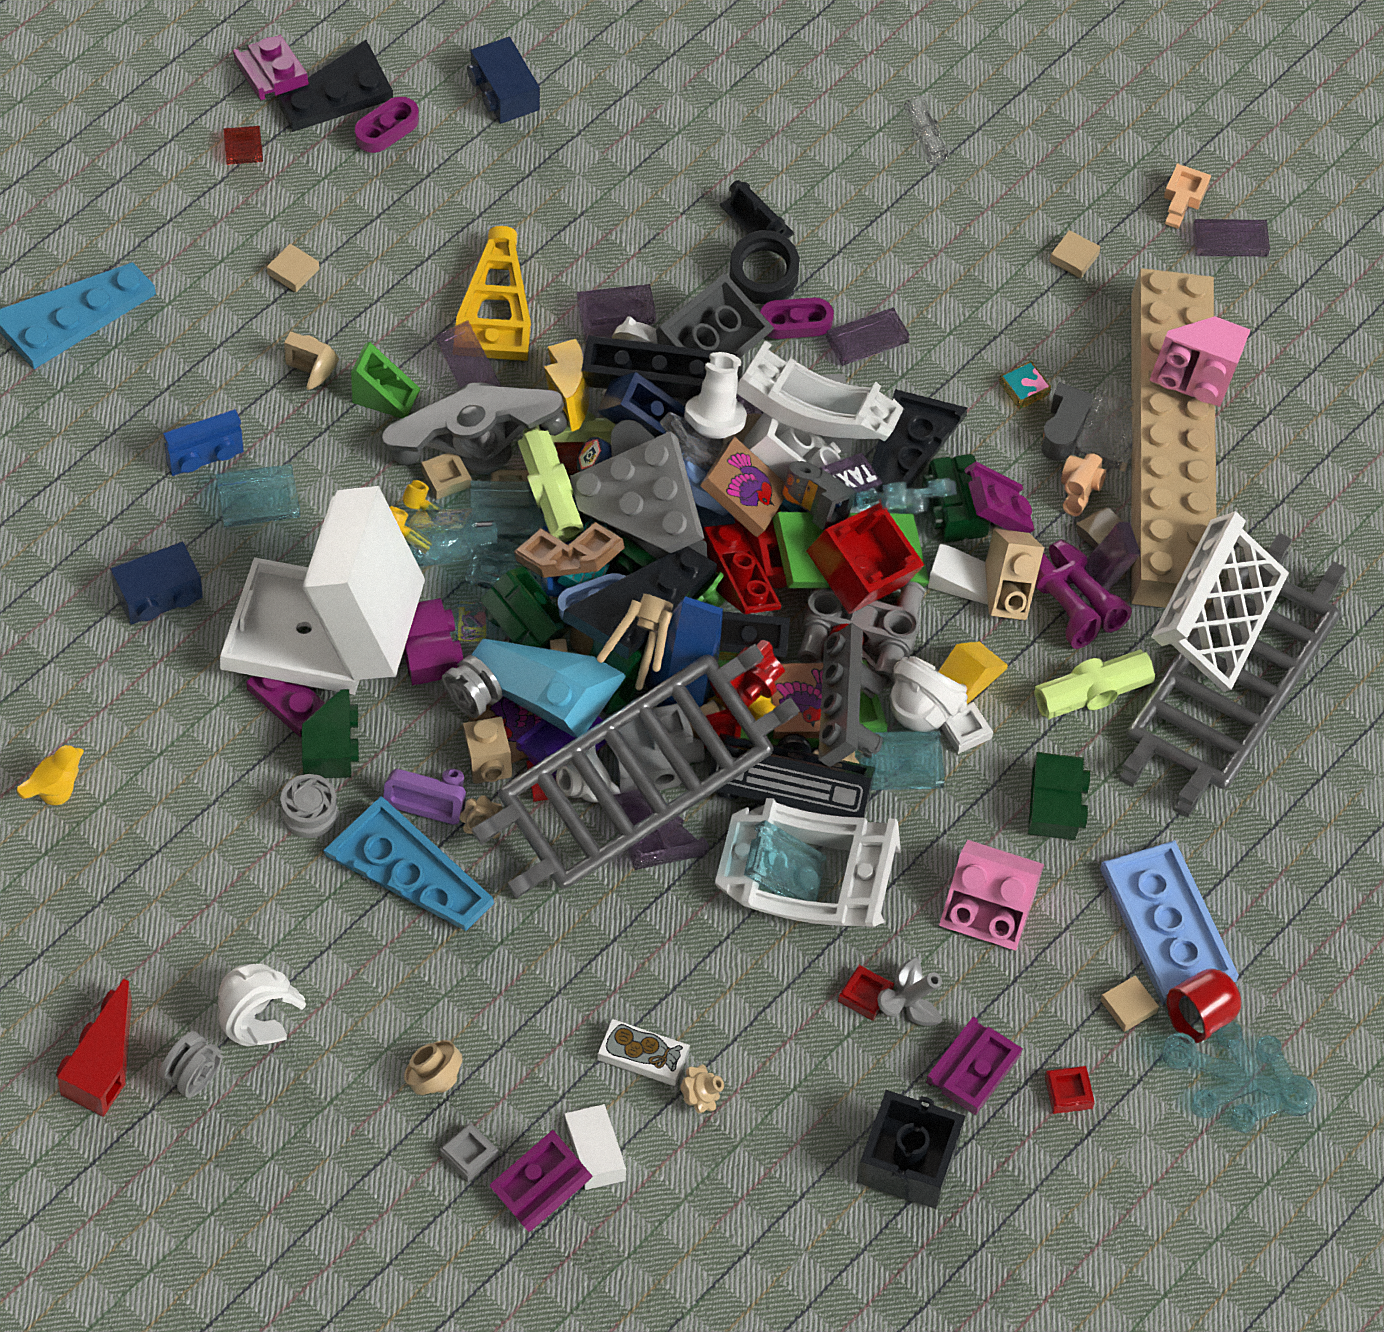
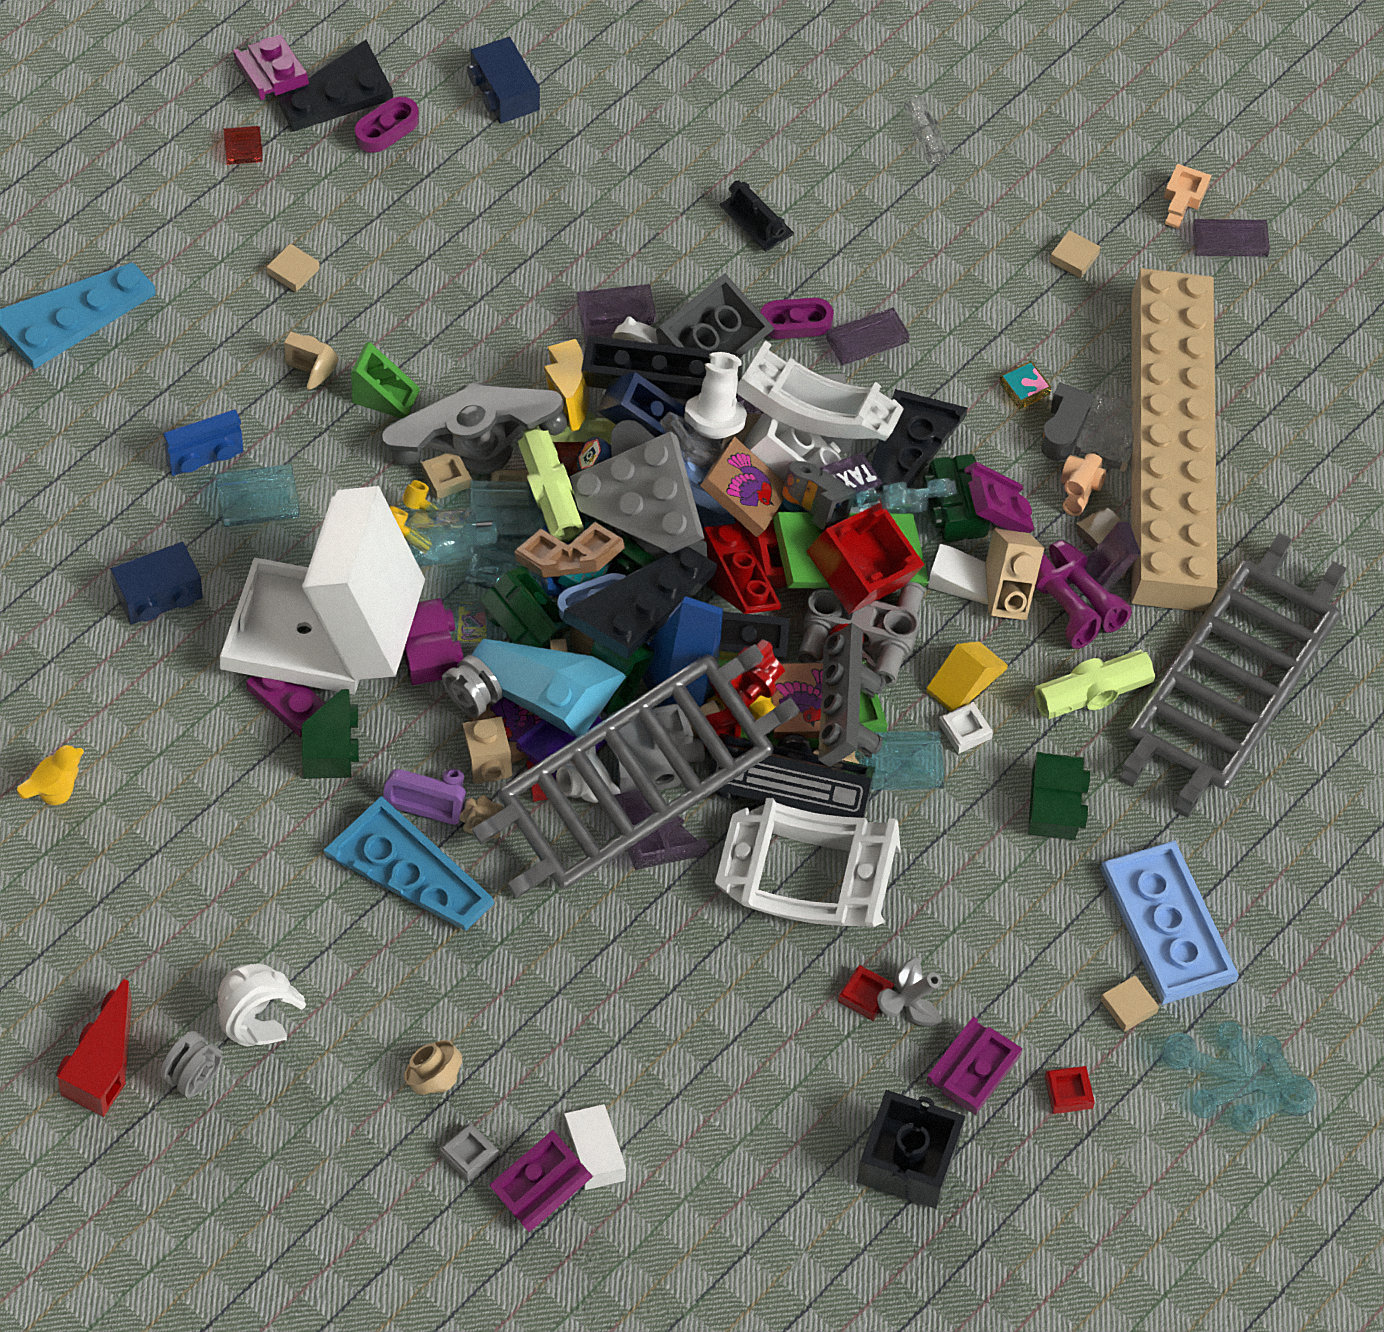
light grey wheel [280,774,338,838] -> none
tile [434,320,501,388] -> none
yellow plate [453,226,531,361] -> none
tan plant [597,594,673,690] -> none
tile [598,1019,690,1086] -> none
tan plant [680,1064,724,1113] -> none
bright green plant [691,572,726,607] -> none
black tyre [730,230,800,304] -> none
clear light blue plate [744,820,827,902] -> none
white helmet [889,656,968,732] -> none
bright pink slope [939,840,1044,951] -> none
bright pink slope [1149,316,1250,407] -> none
white fence [1151,511,1289,692] -> none
red helmet [1167,968,1242,1043] -> none

